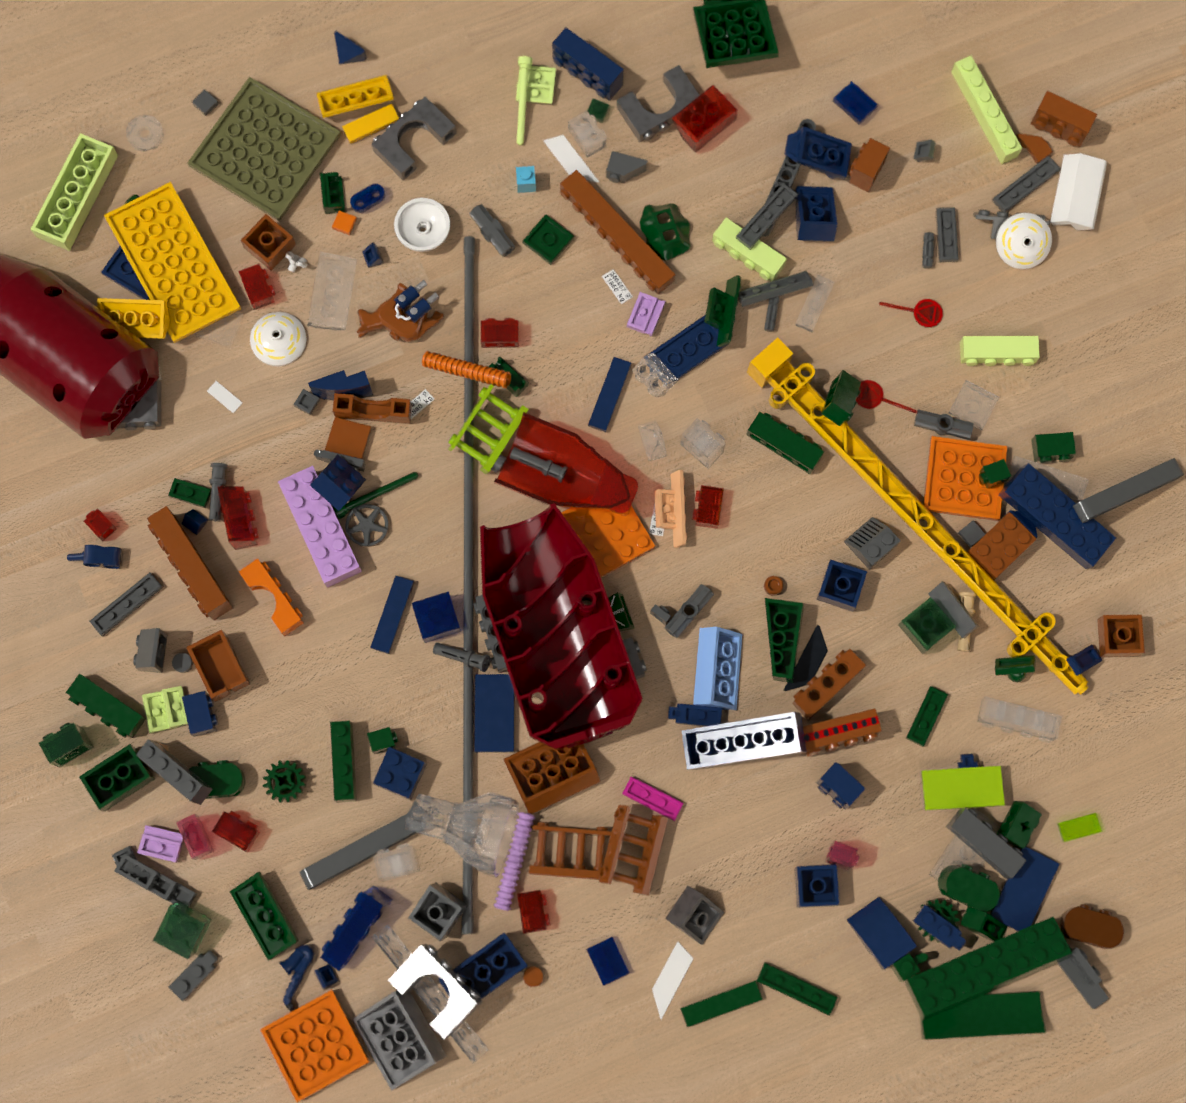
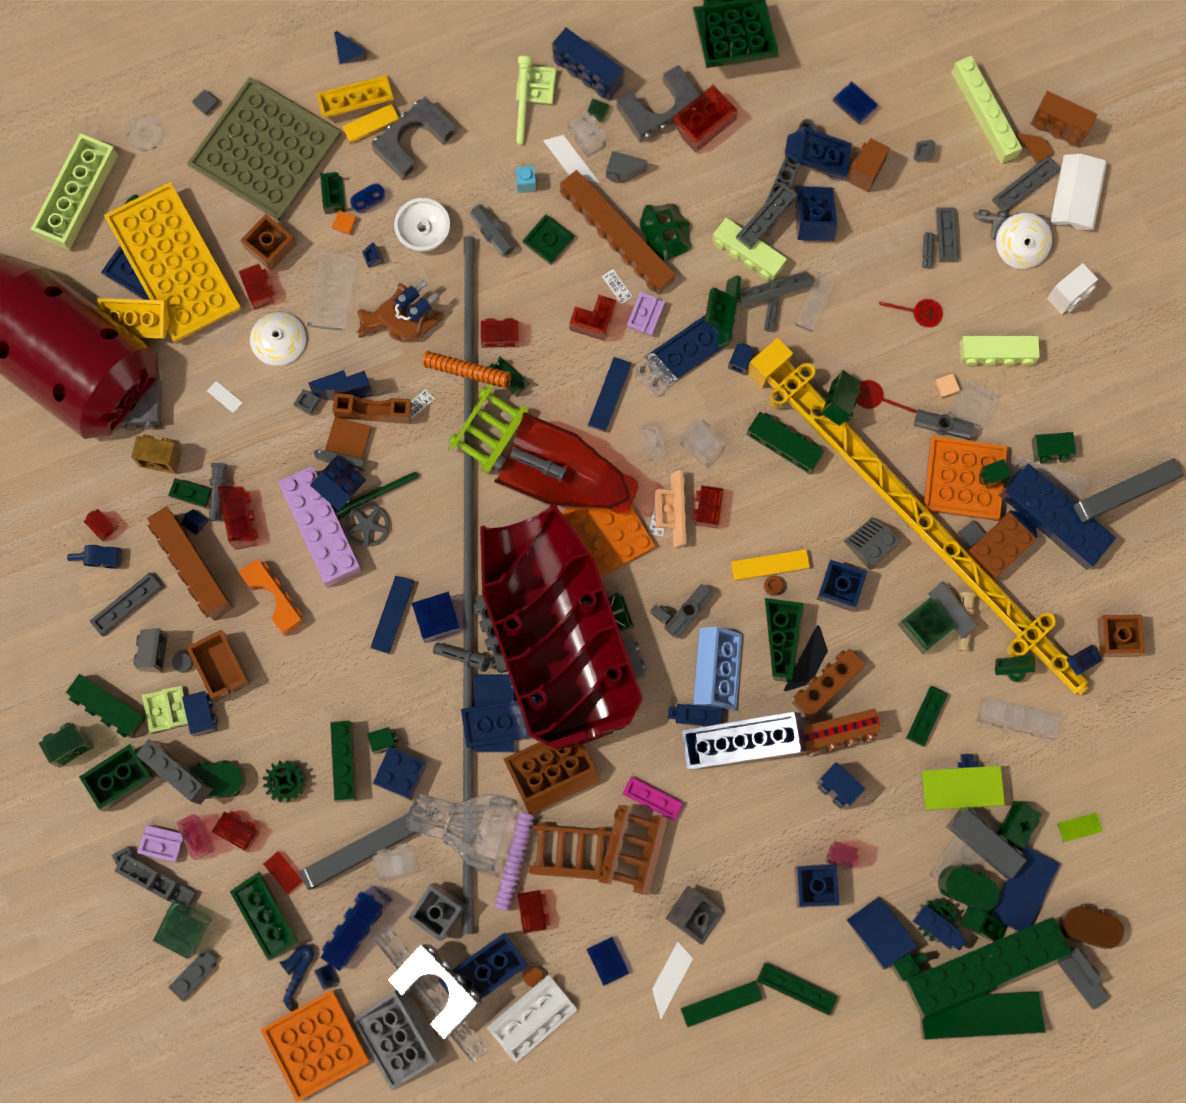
white plant [285,251,308,272] -> none
none -> pearl gold brick [131,434,181,474]
none -> clear red tile [263,851,303,895]
none -> dark blue tile [461,698,539,748]
none -> white slope [487,975,577,1063]
none -> clear red brick [569,295,617,341]
none -> dark blue brick [728,343,755,375]
none -> yellow tile [731,549,810,581]
none -> light nougat tile [935,374,960,398]
none -> white brick [1047,263,1098,314]

